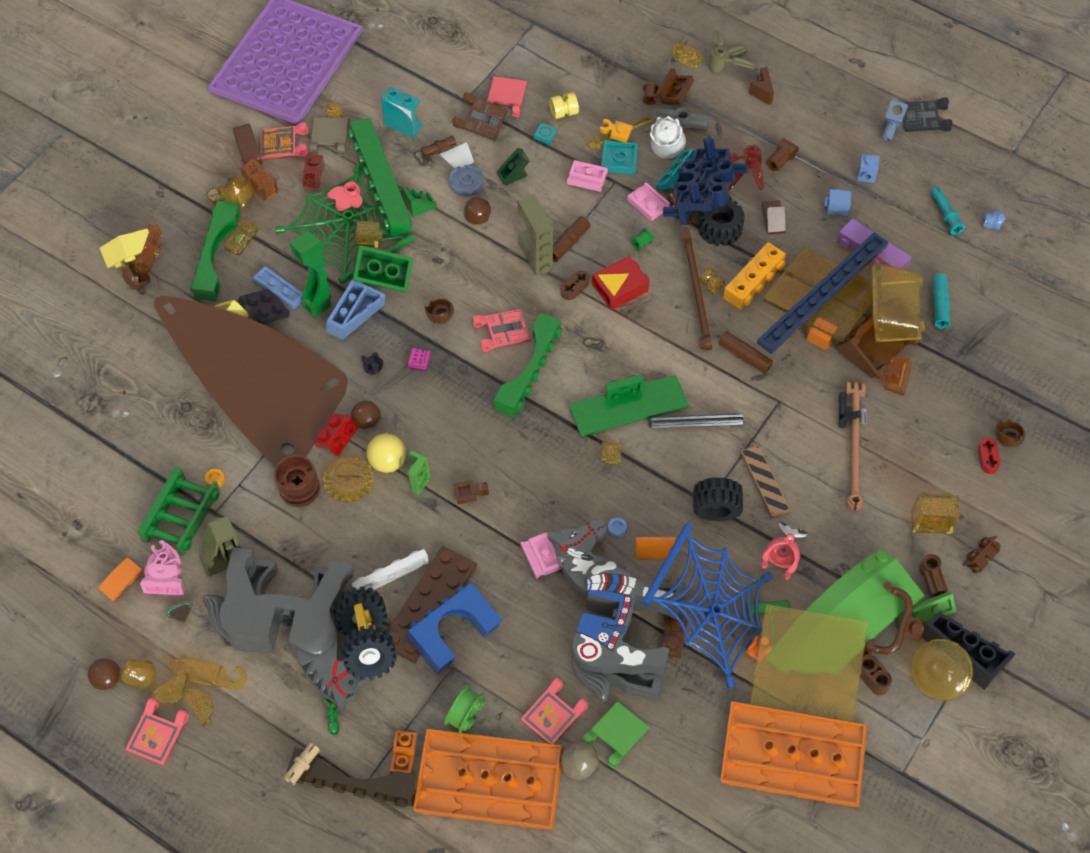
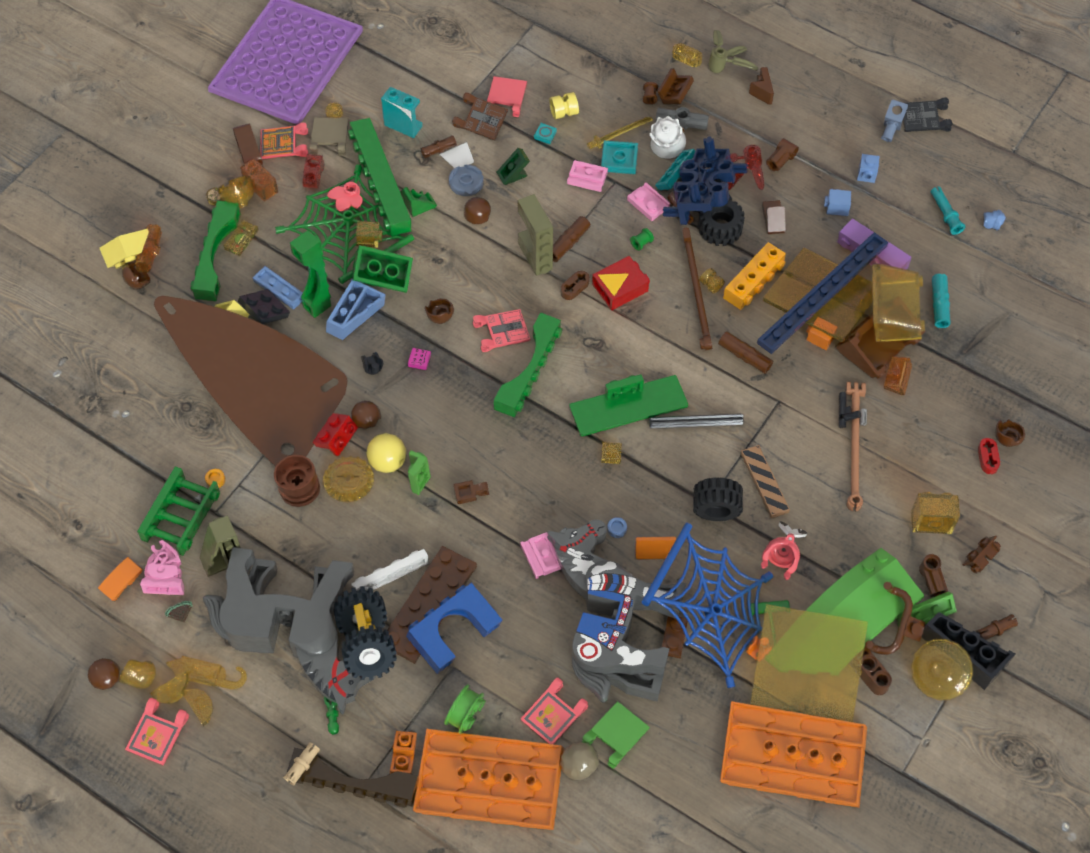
light orange plate [600,119,633,143] -> none
none -> reddish brown pin [976,614,1018,640]

